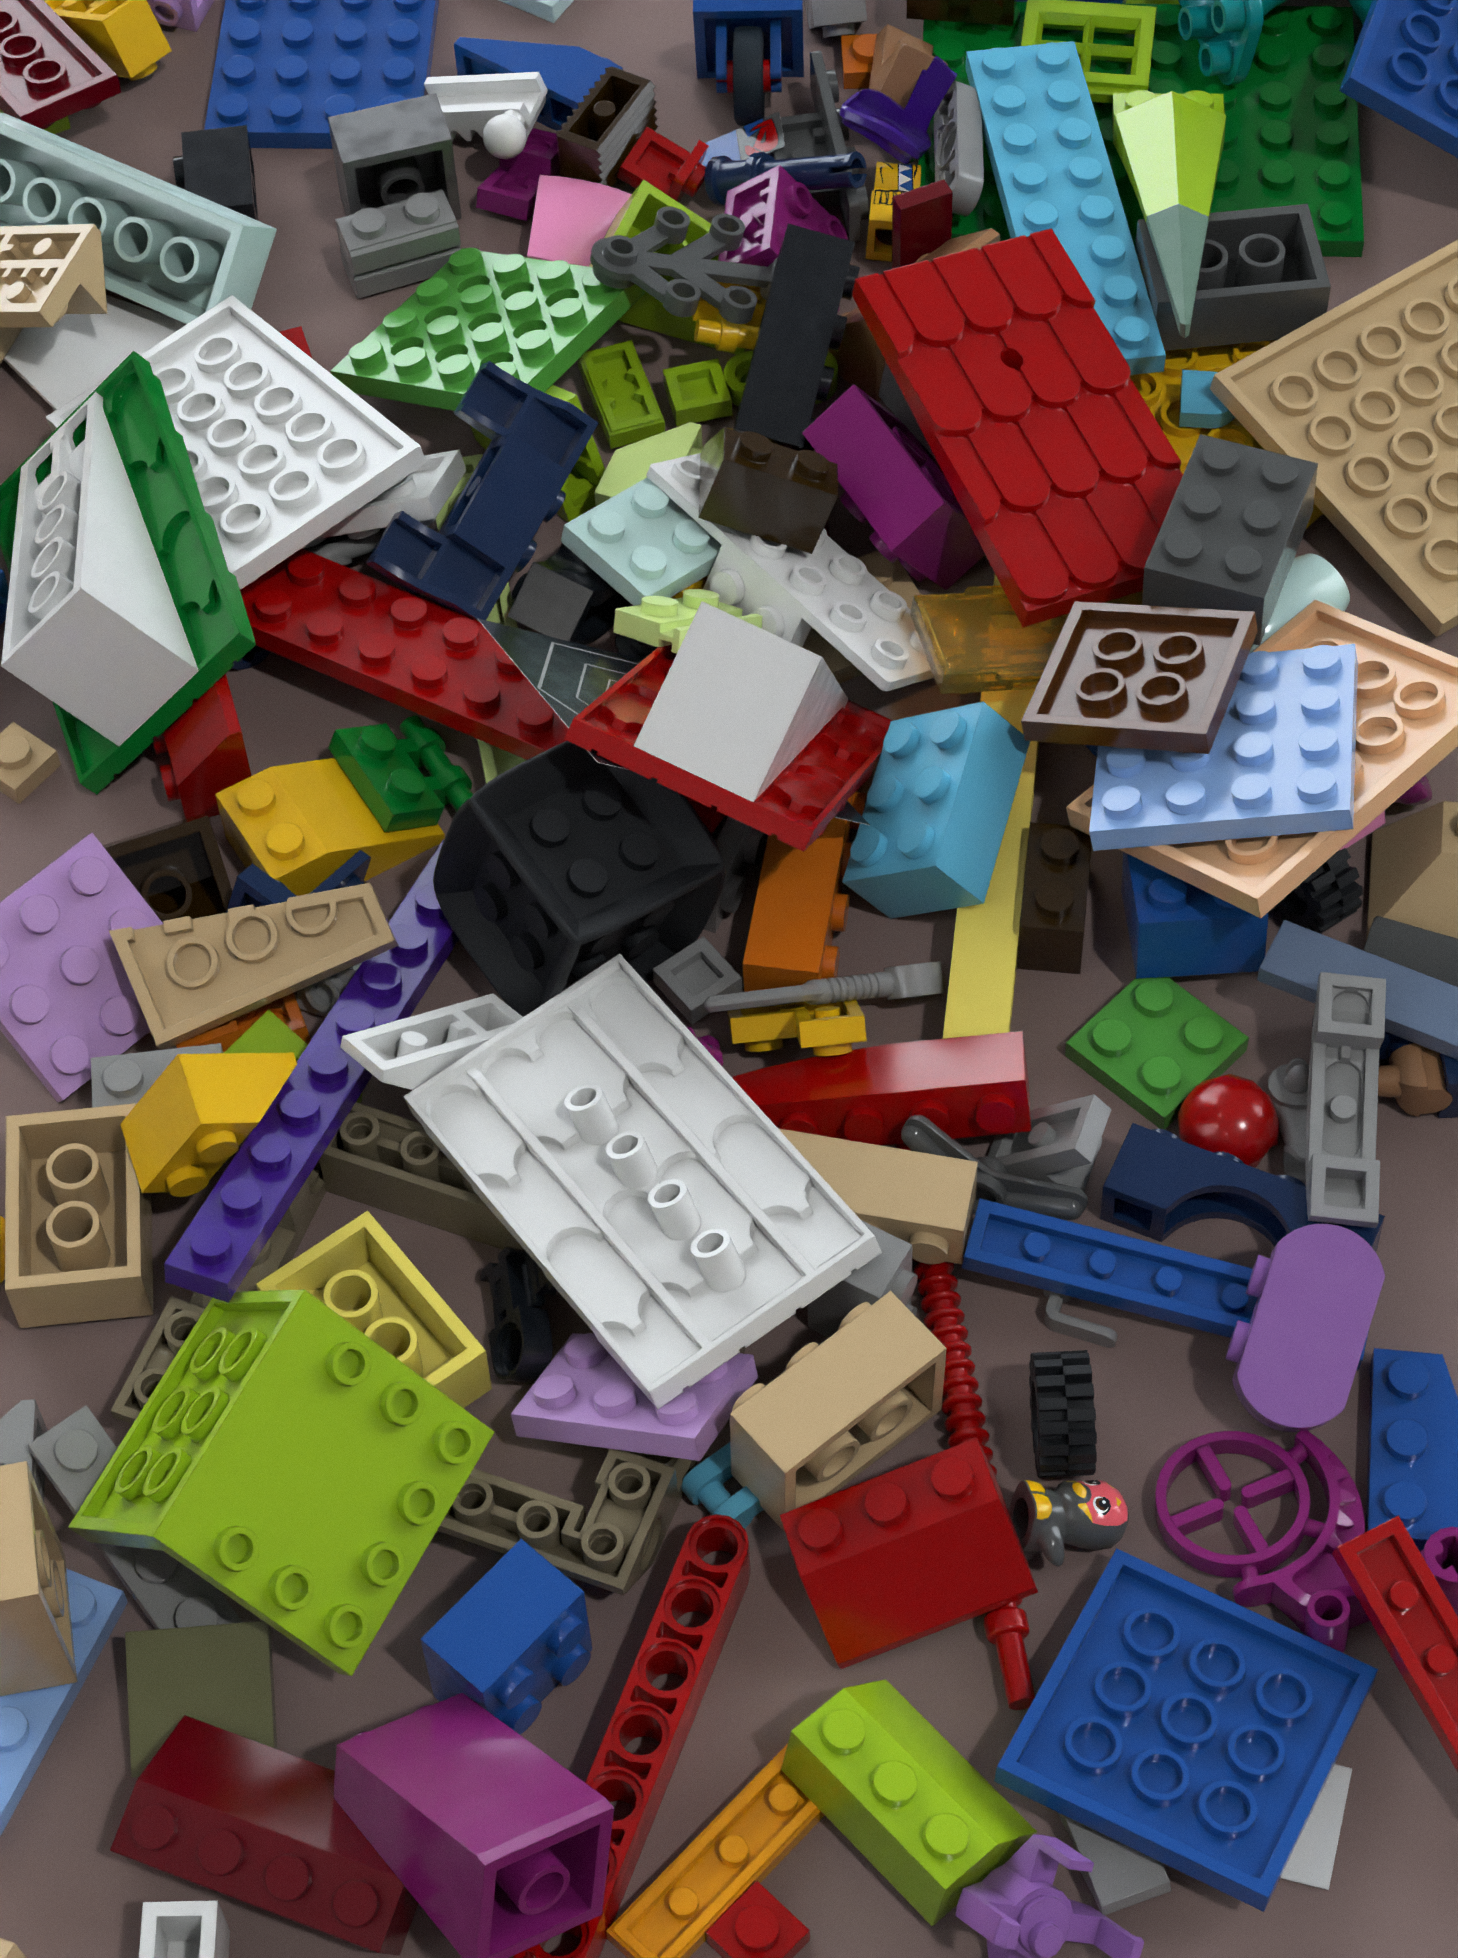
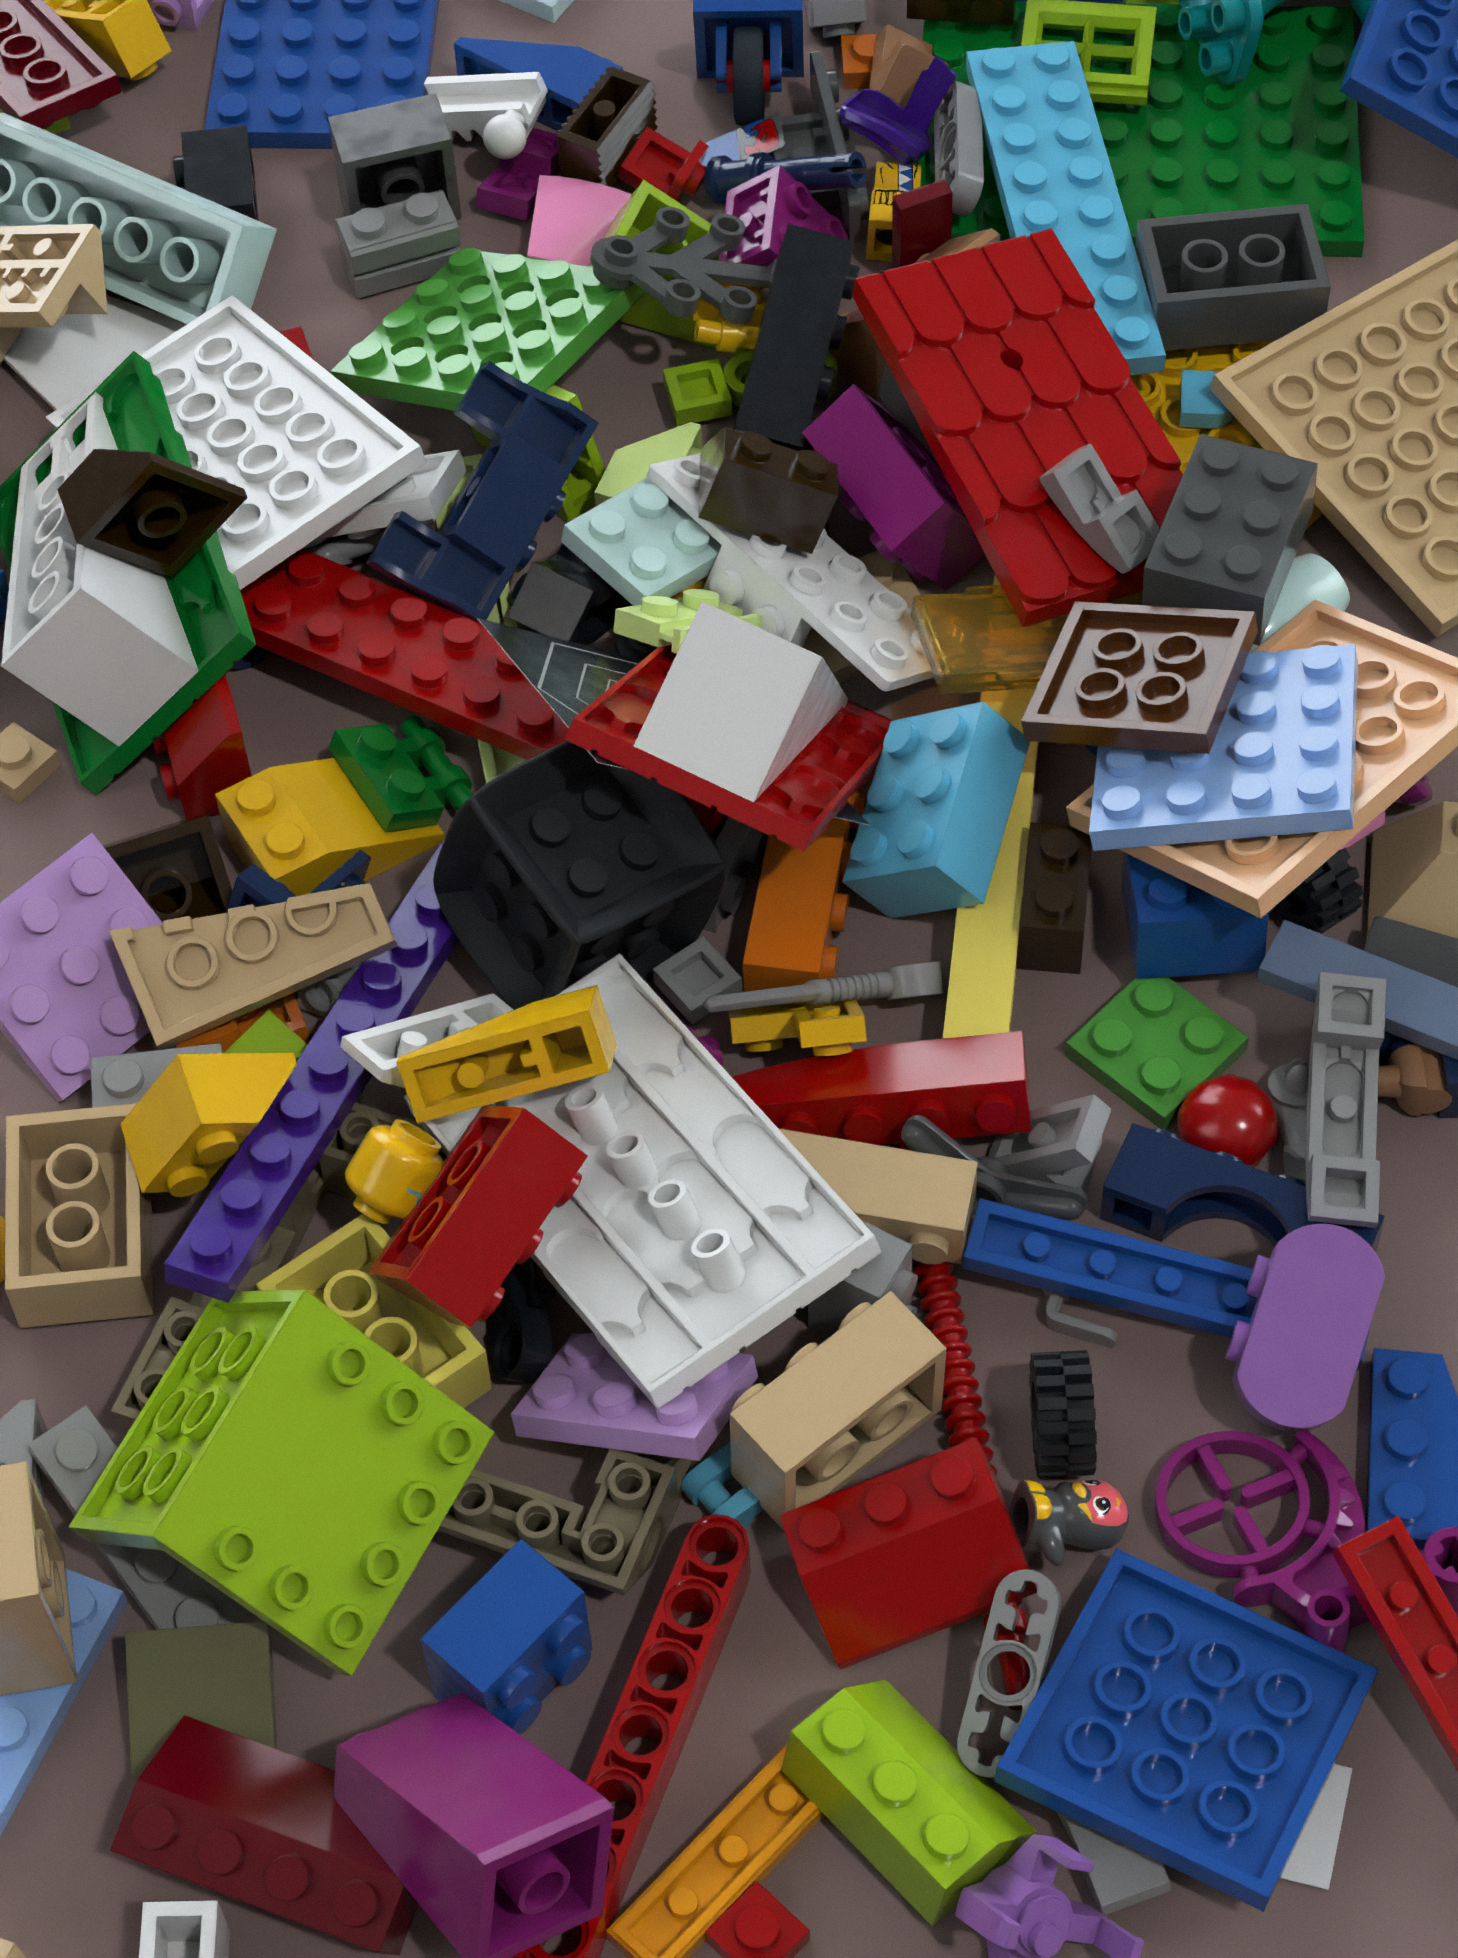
lime plate [578,340,666,449] -> none
lime plate [1112,90,1226,338] -> none
none -> dark brown slope [57,449,248,577]
none -> yellow head [345,1119,444,1224]
none -> red slope [368,1105,588,1328]
none -> yellow slope [396,985,617,1123]
none -> light grey beam [957,1569,1061,1778]
none -> light grey slope [1038,443,1160,574]

